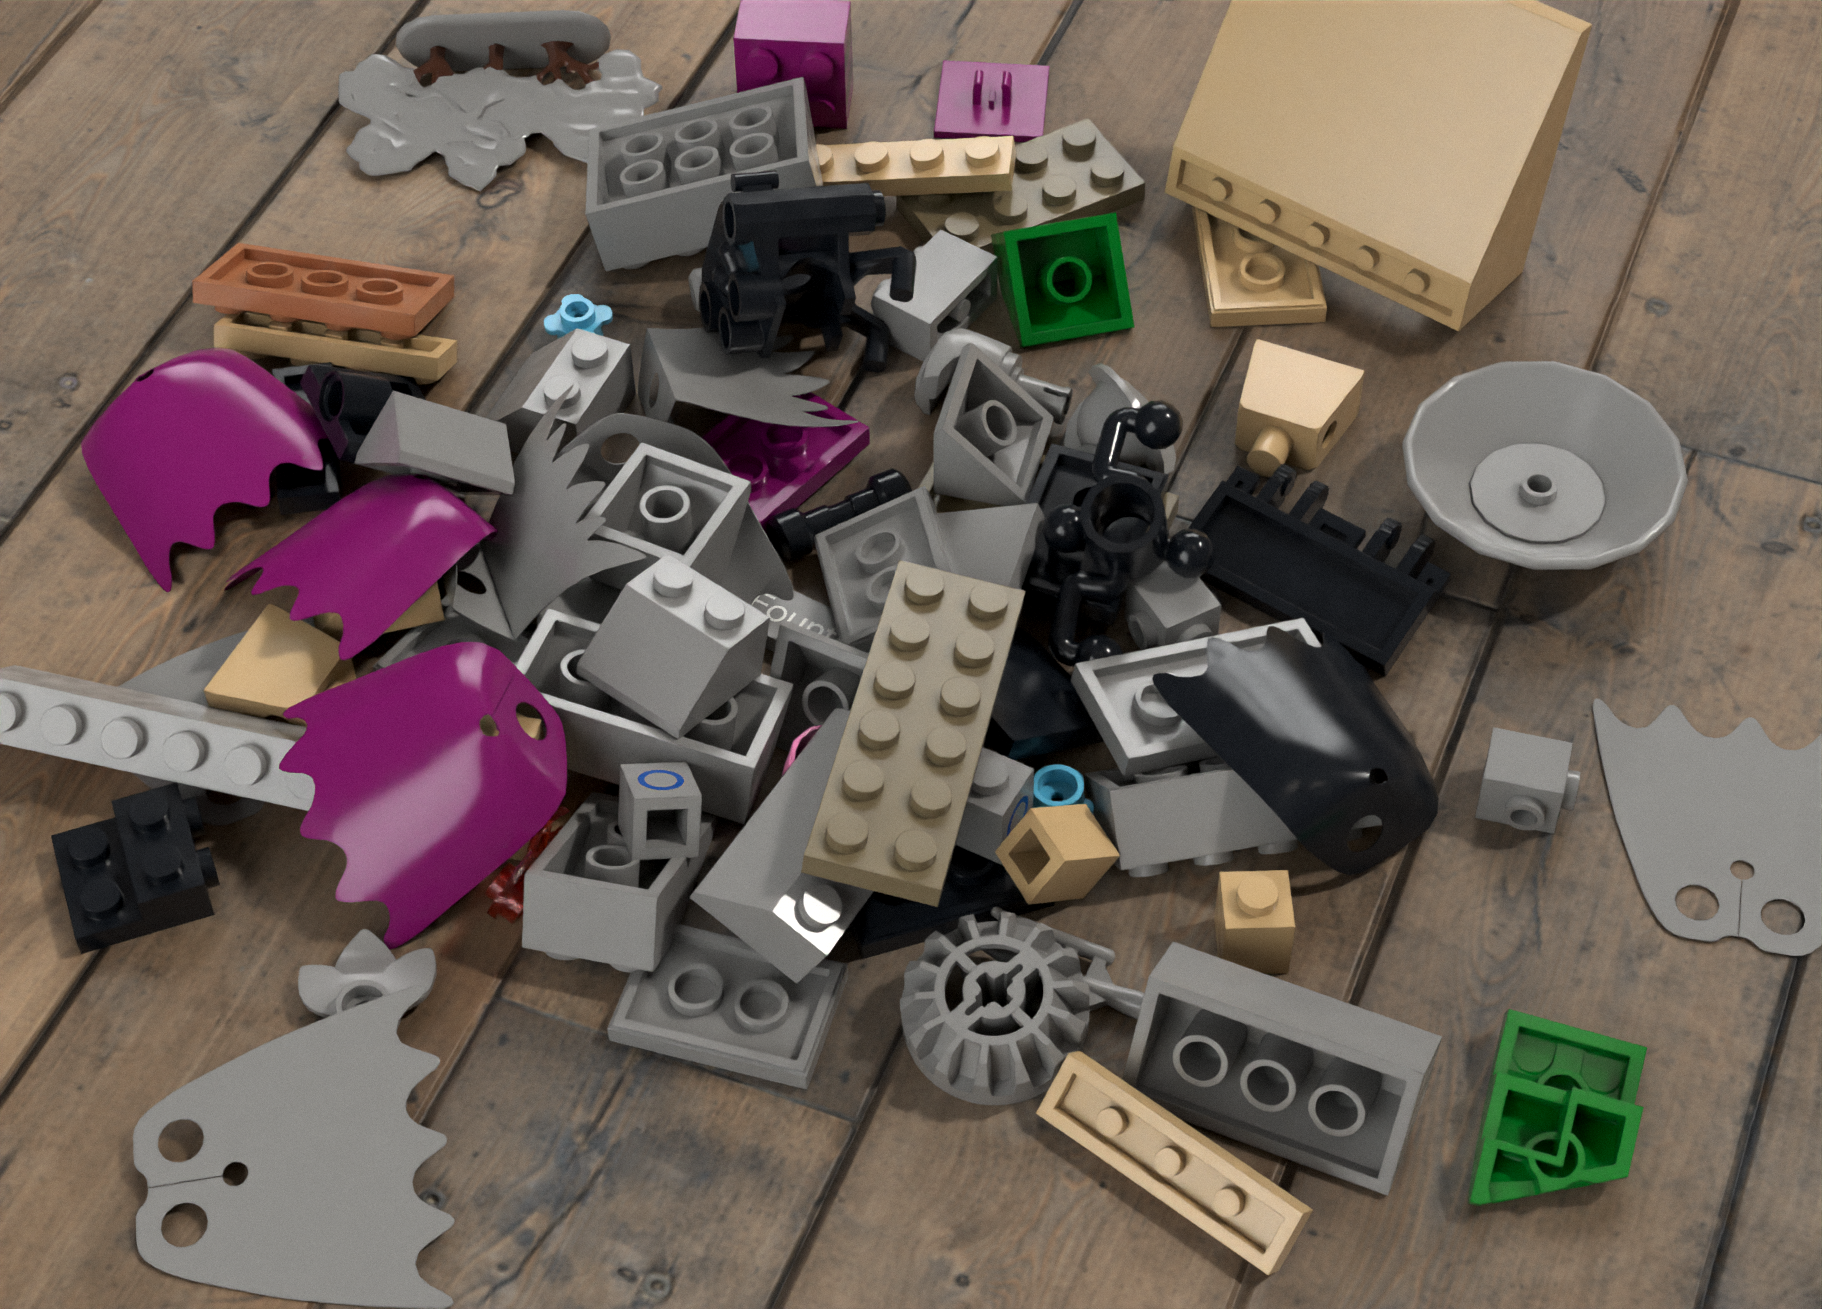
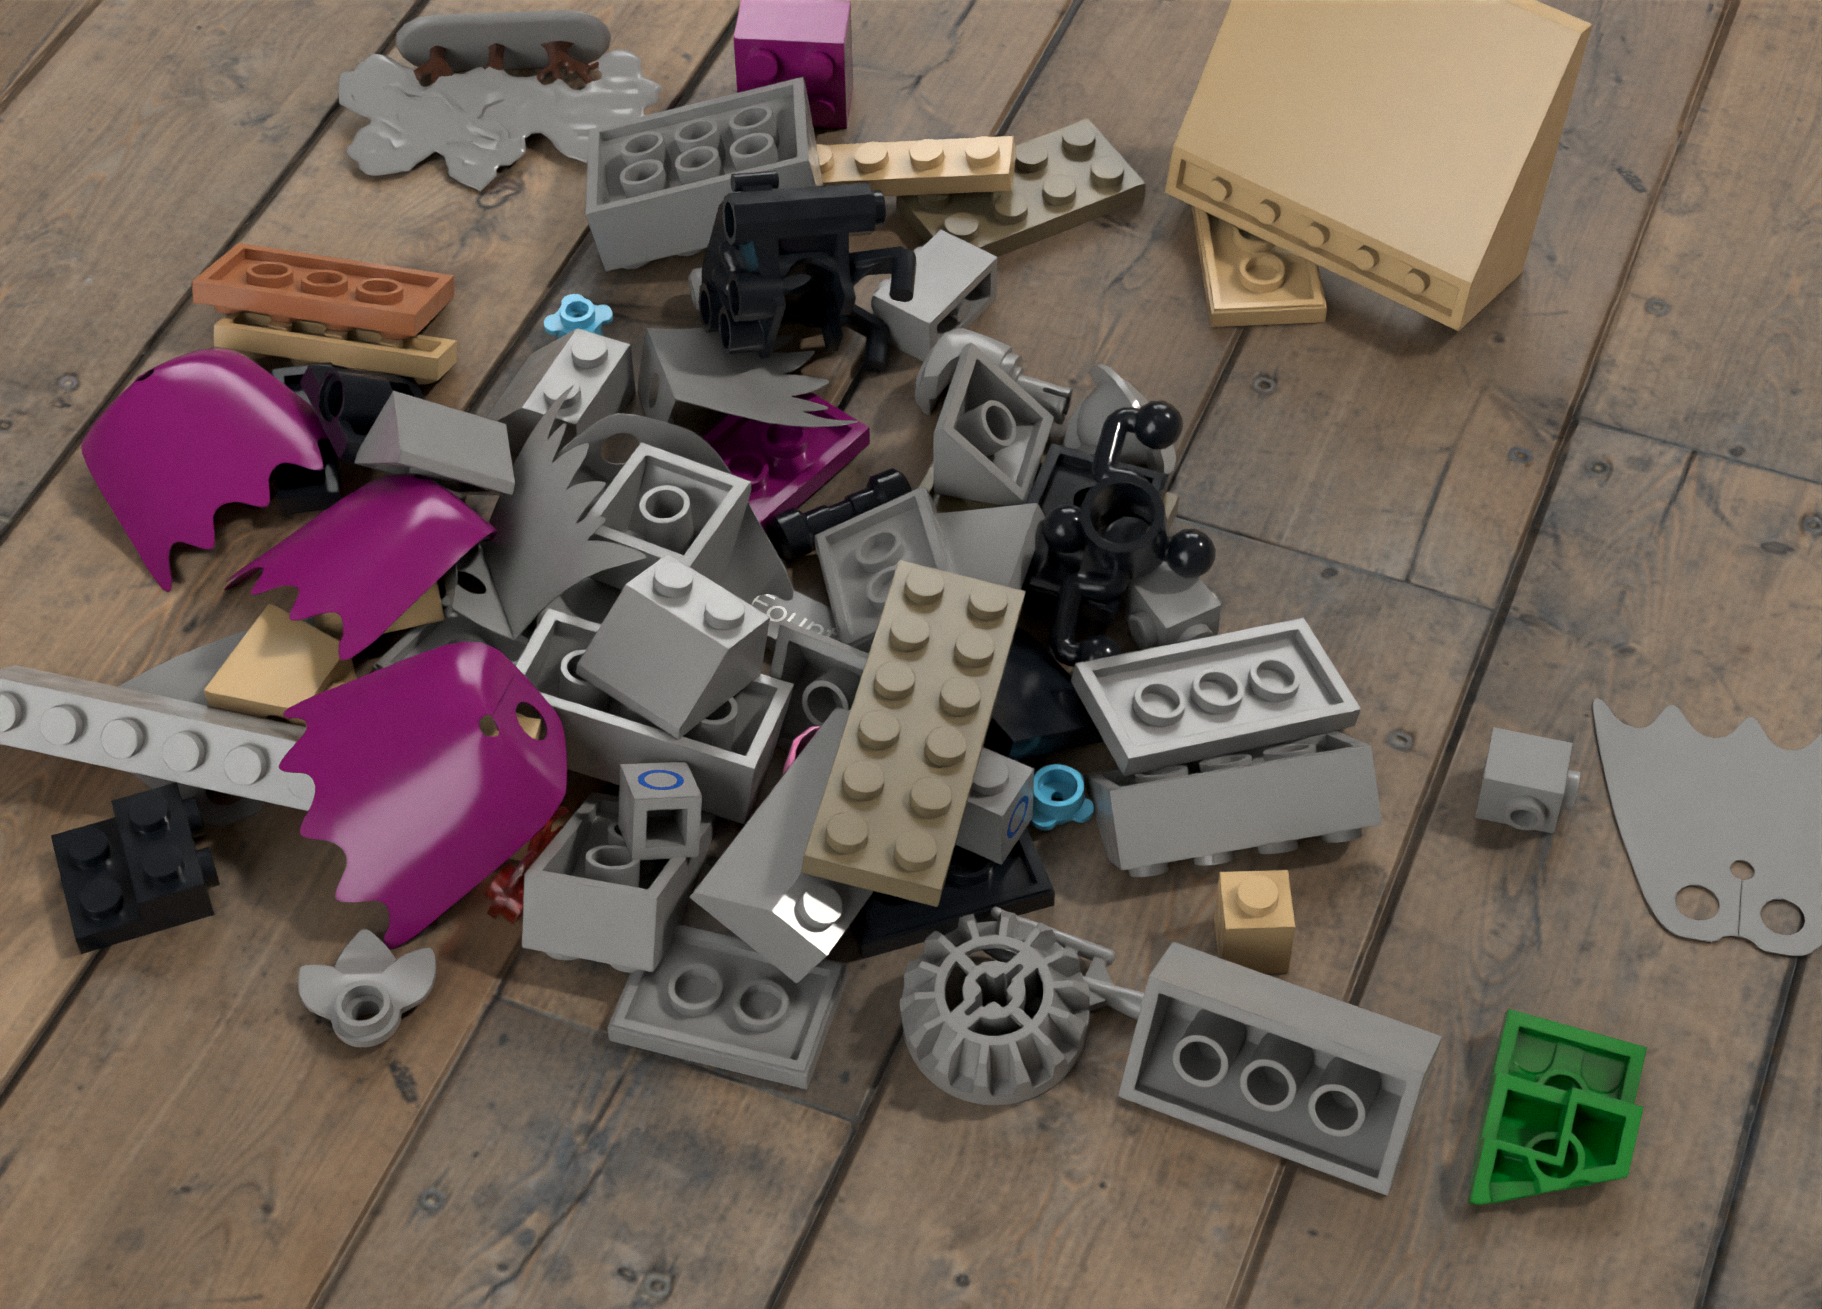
light grey piece [133,985,455,1309] -> none
piece [934,60,1050,142] -> none
green slope [991,212,1135,347] -> none
tan brick [995,804,1120,905] -> none
tan plate [1036,1051,1313,1276] -> none
black piece [1152,626,1439,875] -> none
black hinge [1188,464,1451,677] -> none
tan torso [1235,339,1365,477] -> none
light grey dish [1402,361,1688,570] -> none

